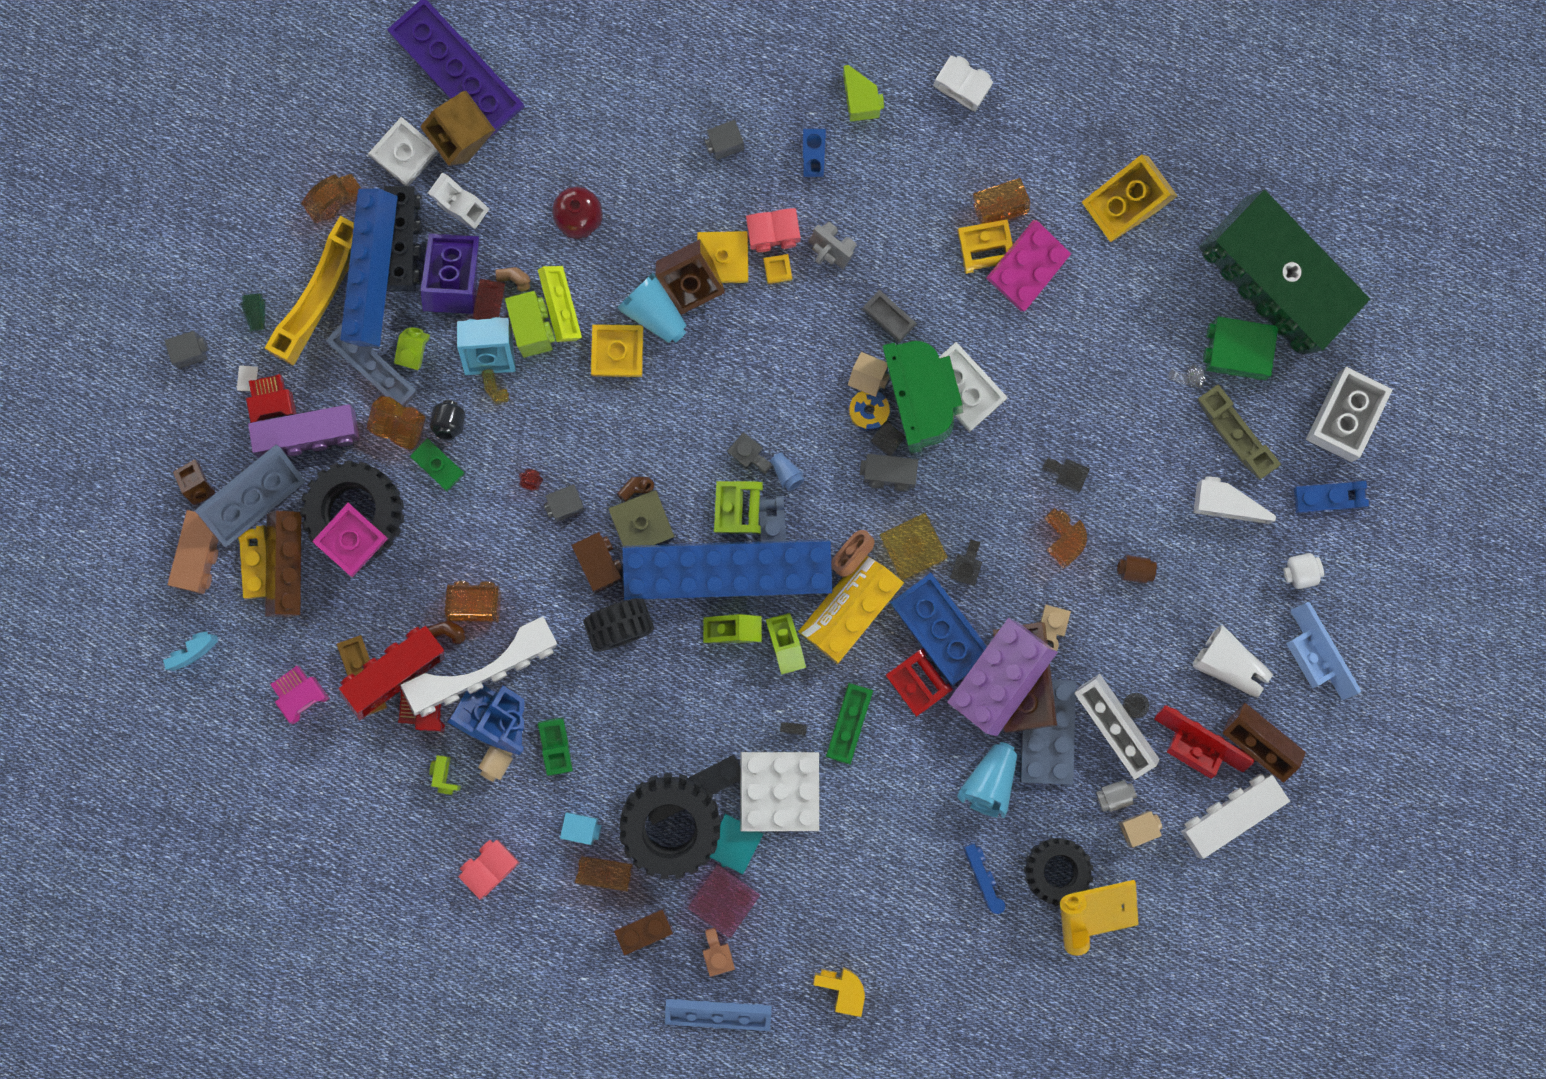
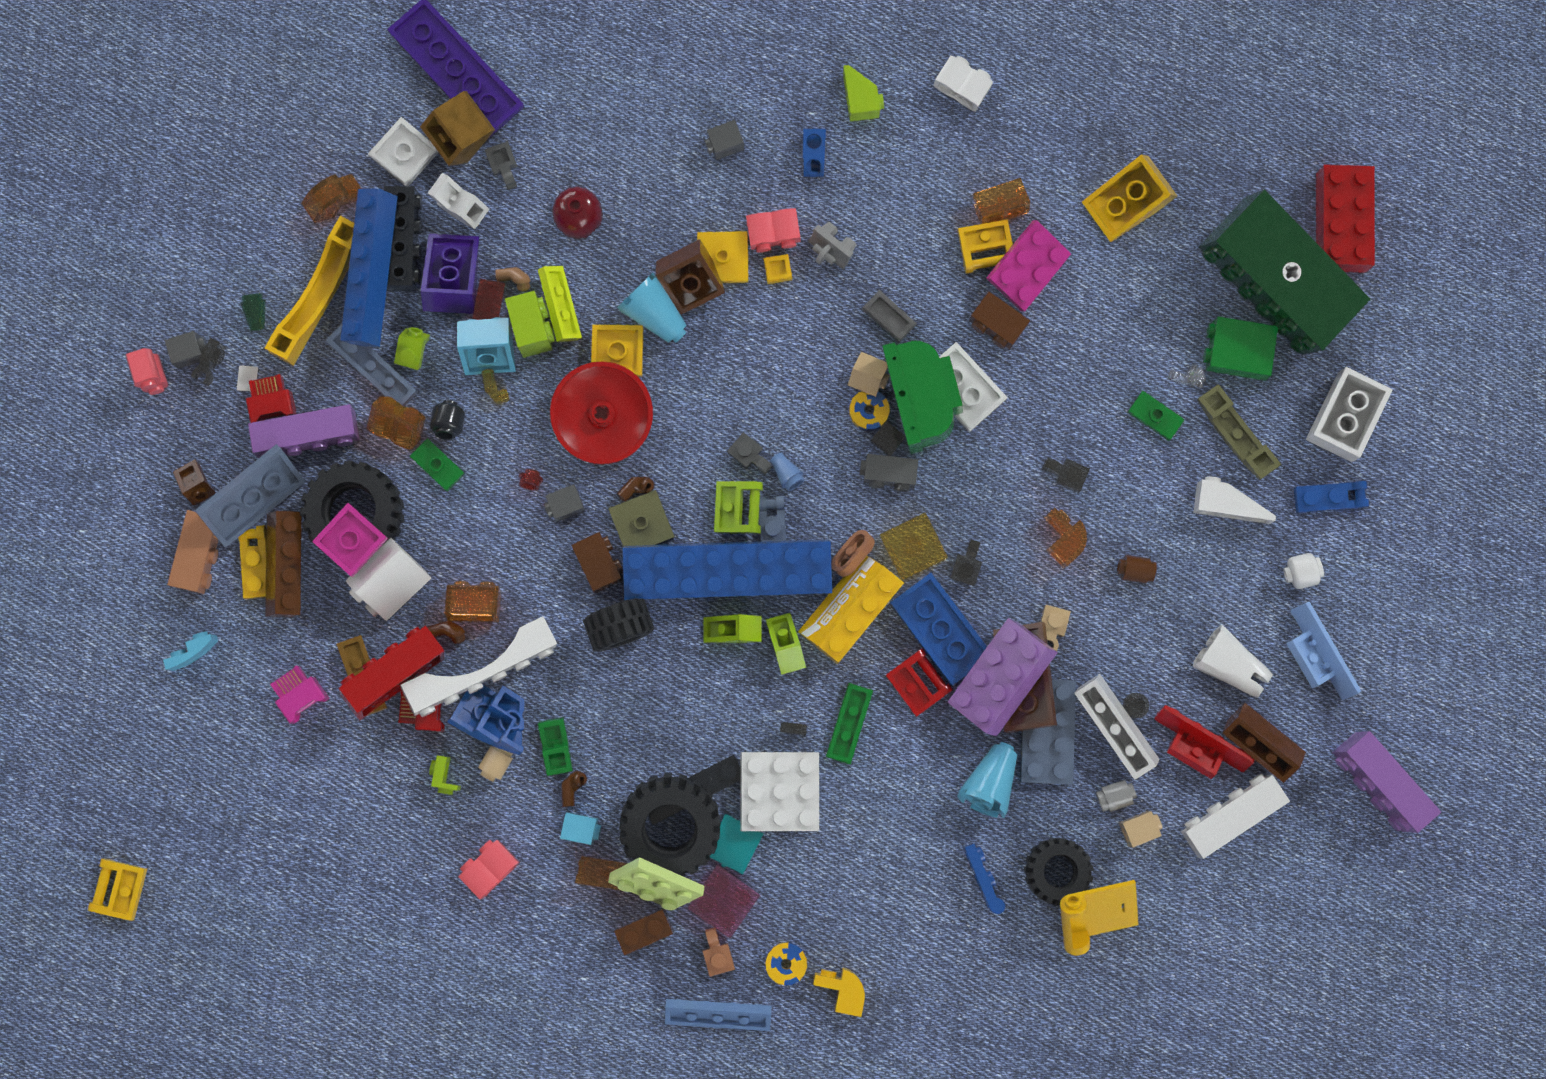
none -> yellow plate [88,858,147,921]
none -> coral brick [125,348,168,395]
none -> clear smoke plate [191,338,226,386]
none -> white brick [346,538,431,621]
none -> dark grey plate [484,141,518,190]
none -> red dish [550,361,653,465]
none -> reddish brown arm [561,771,587,807]
none -> yellowish green plate [608,857,704,910]
none -> yellow piece [765,942,807,985]
none -> reddish brown brick [969,292,1030,350]
none -> green plate [1127,391,1185,441]
none -> red brick [1316,165,1375,273]
none -> medium lavender brick [1332,731,1441,833]

